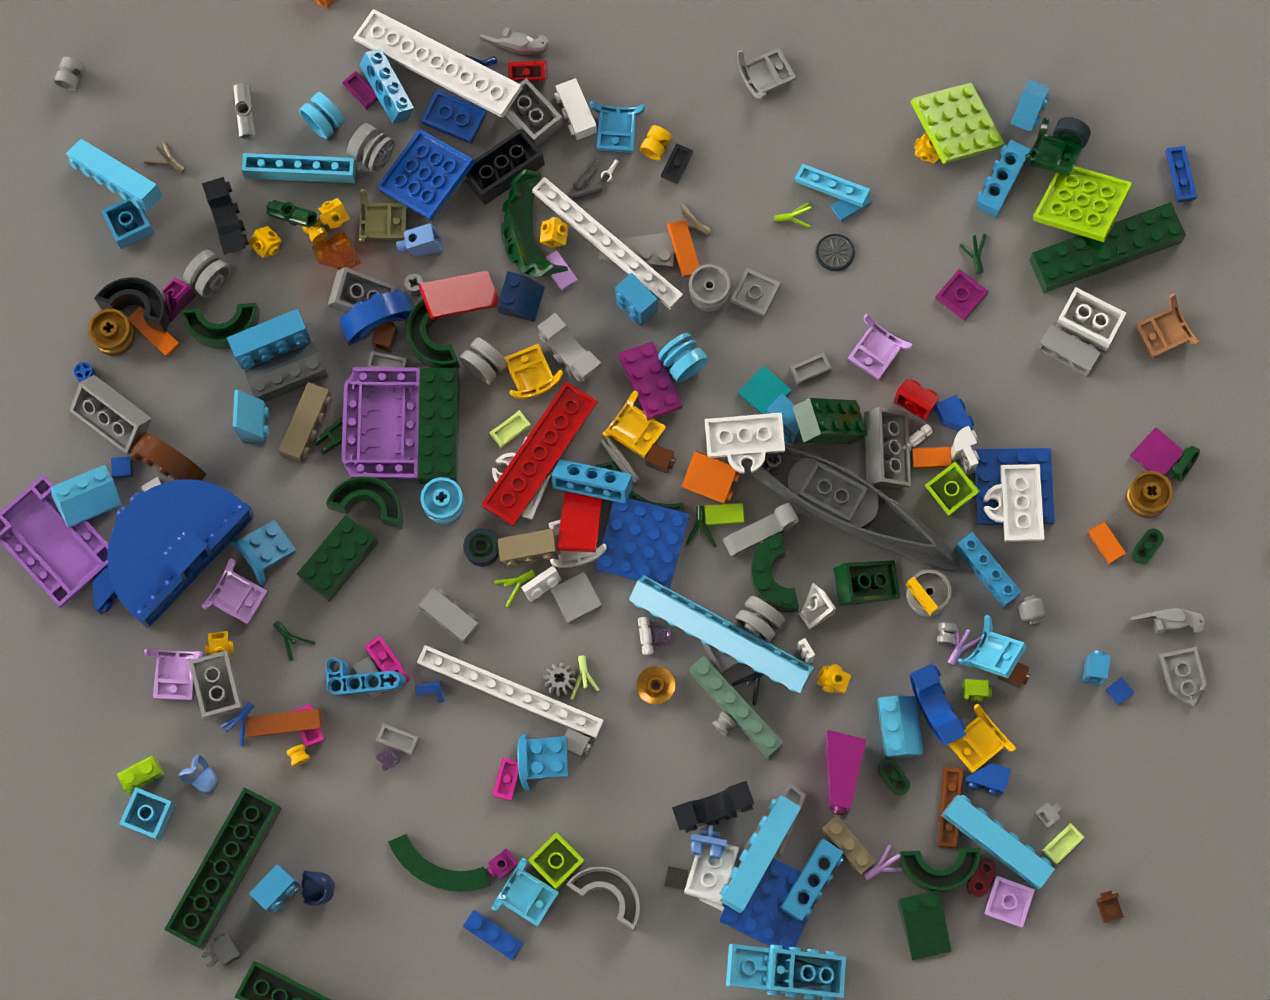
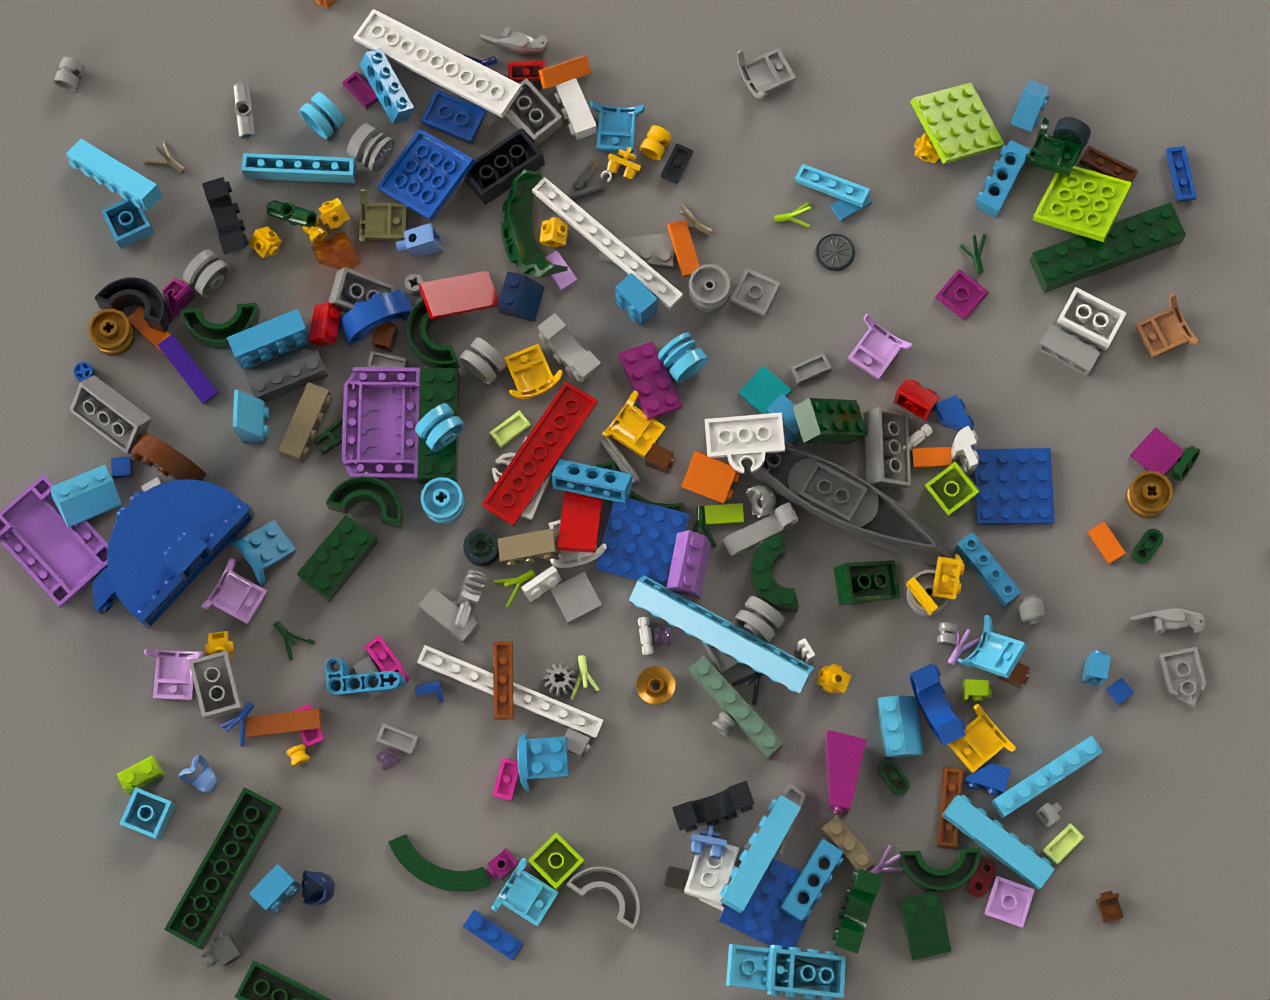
white slope [798,583,836,629] -> none
white plate [983,464,1044,542] -> none
none -> dark purple tile [158,334,219,405]
none -> red brick [309,302,341,346]
none -> medium azure wheel [415,403,465,452]
none -> light grey gear [454,570,486,629]
none -> dark orange tile [493,641,514,720]
none -> orange tile [538,55,591,89]
none -> yellow hips [607,147,641,180]
none -> medium lavender slope [666,530,712,599]
none -> light grey hair [746,485,776,518]
none -> dark green brick [832,868,883,954]
none -> yellow bracket [932,554,965,599]
none -> medium azure brick [991,736,1103,819]
none -> reddish brown tile [1079,146,1138,182]

